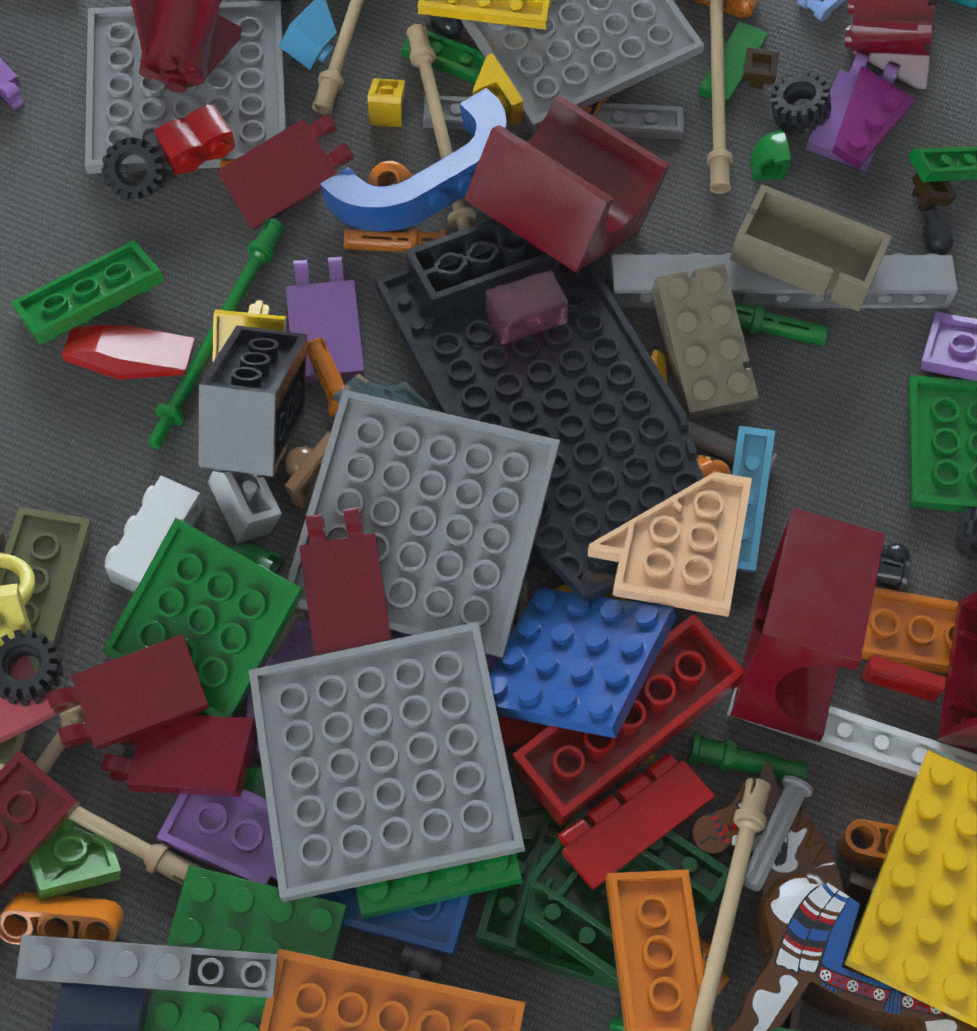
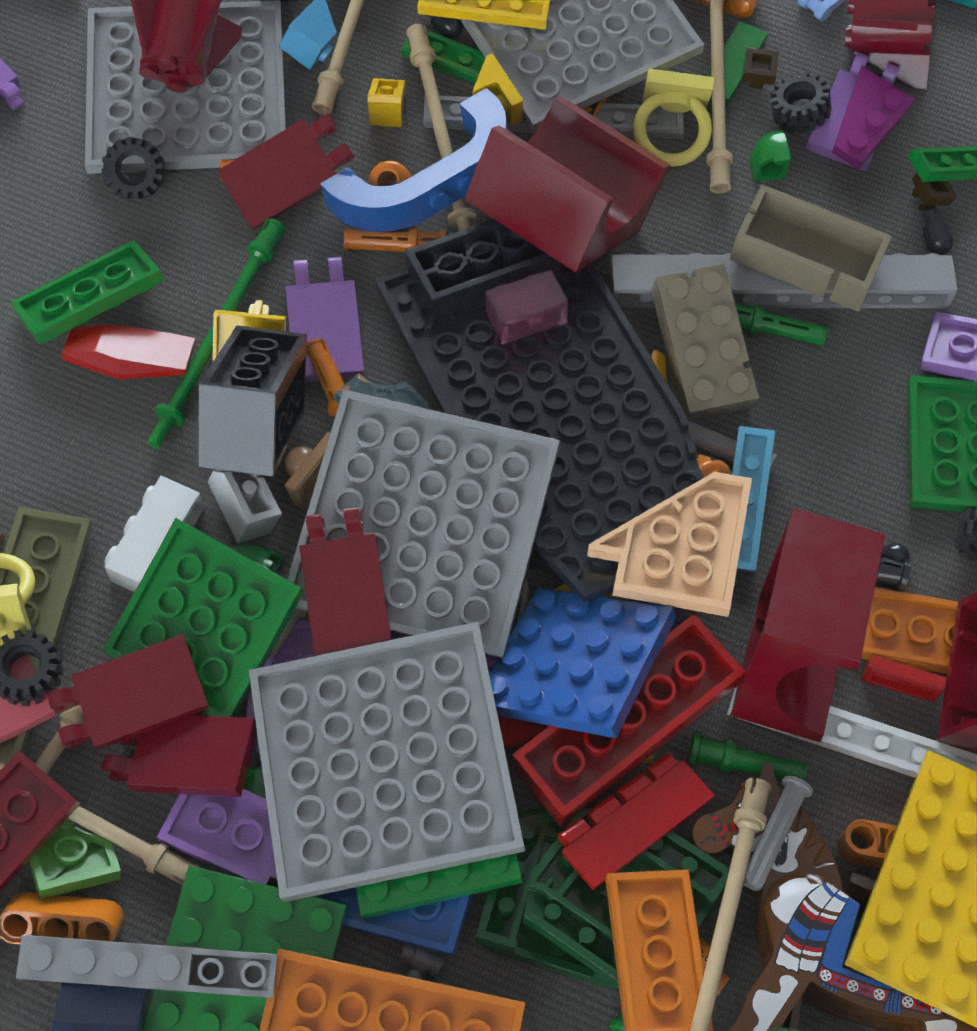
red brick [154,105,235,175] -> none
none -> light yellow tile [633,68,714,167]

